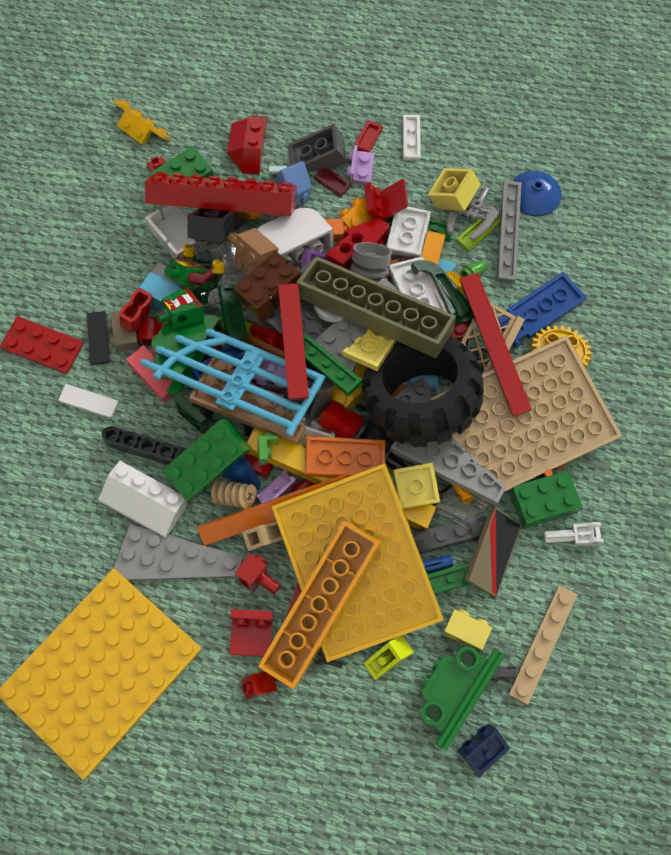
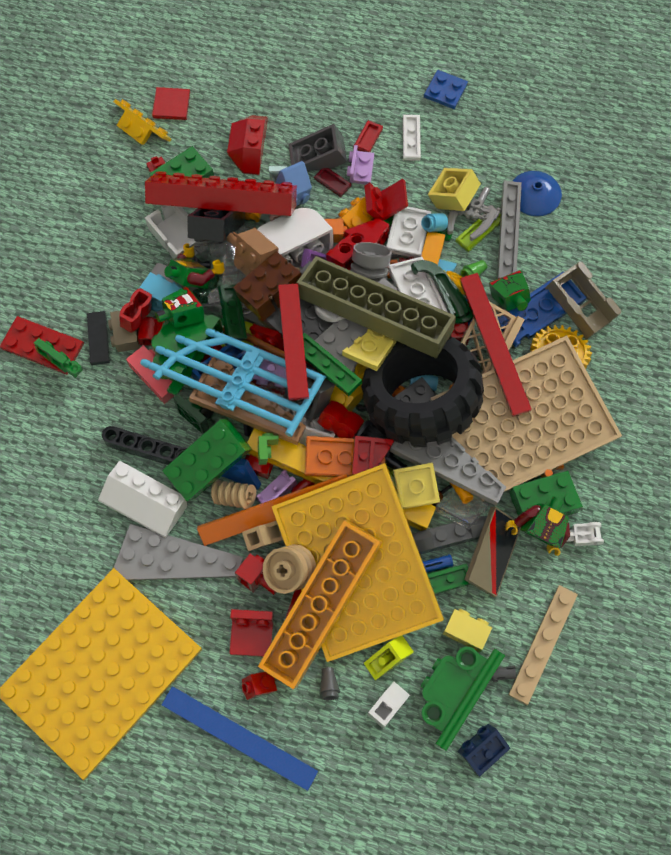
white tile [58,384,119,419] -> none
black hand [313,651,343,668] -> none
none -> green hinge [34,338,83,378]
none -> red tile [152,87,190,120]
none -> blue tile [161,686,318,791]
none -> tan wheel [263,544,316,594]
none -> dark grey cone [320,667,340,700]
none -> red wing [351,436,393,476]
none -> white slope [367,682,410,729]
none -> medium azure brick [421,213,448,232]
none -> blue plate [424,70,468,110]
none -> green torso [489,270,531,311]
none -> torso [505,496,570,556]
none -> dark tan piece [545,262,621,340]

